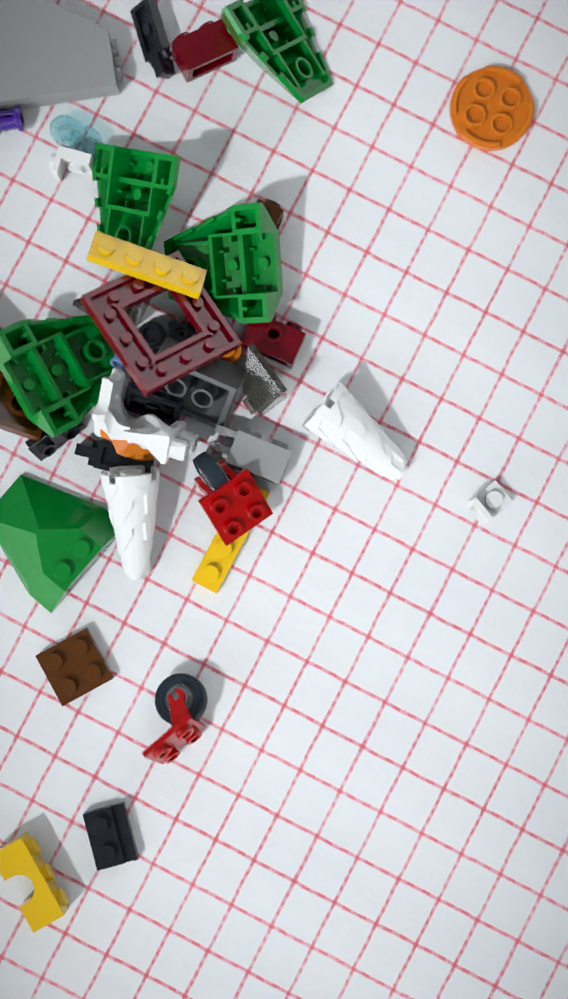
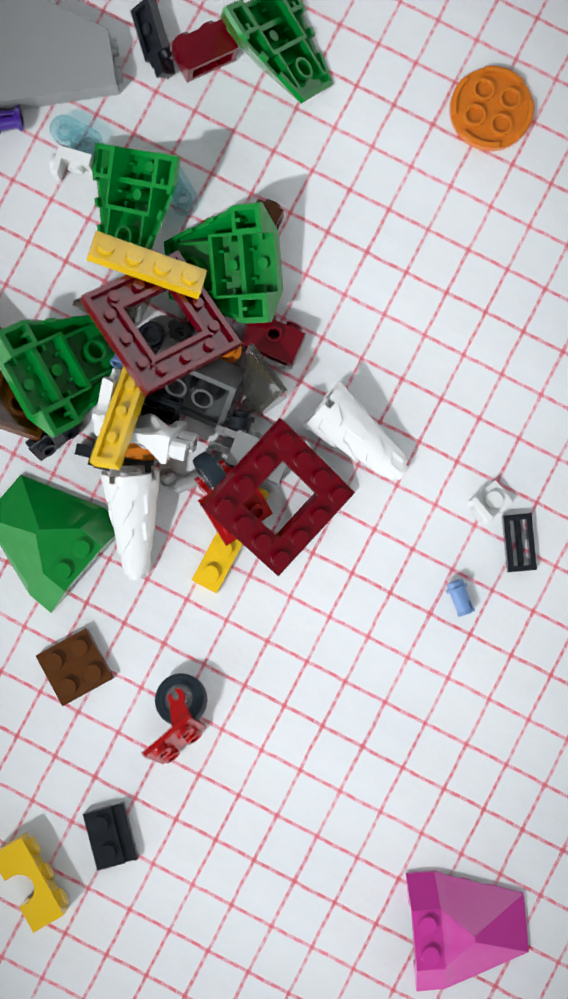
none -> yellow plate [89,366,146,470]
none -> light grey arm [160,468,199,493]
none -> clear light blue plate [170,166,199,216]
none -> dark red plate [199,418,355,577]
none -> black plate [226,409,255,430]
none -> dark pink wedge [405,870,529,992]
none -> medium blue pin [446,578,475,617]
none -> black tile [502,513,537,572]

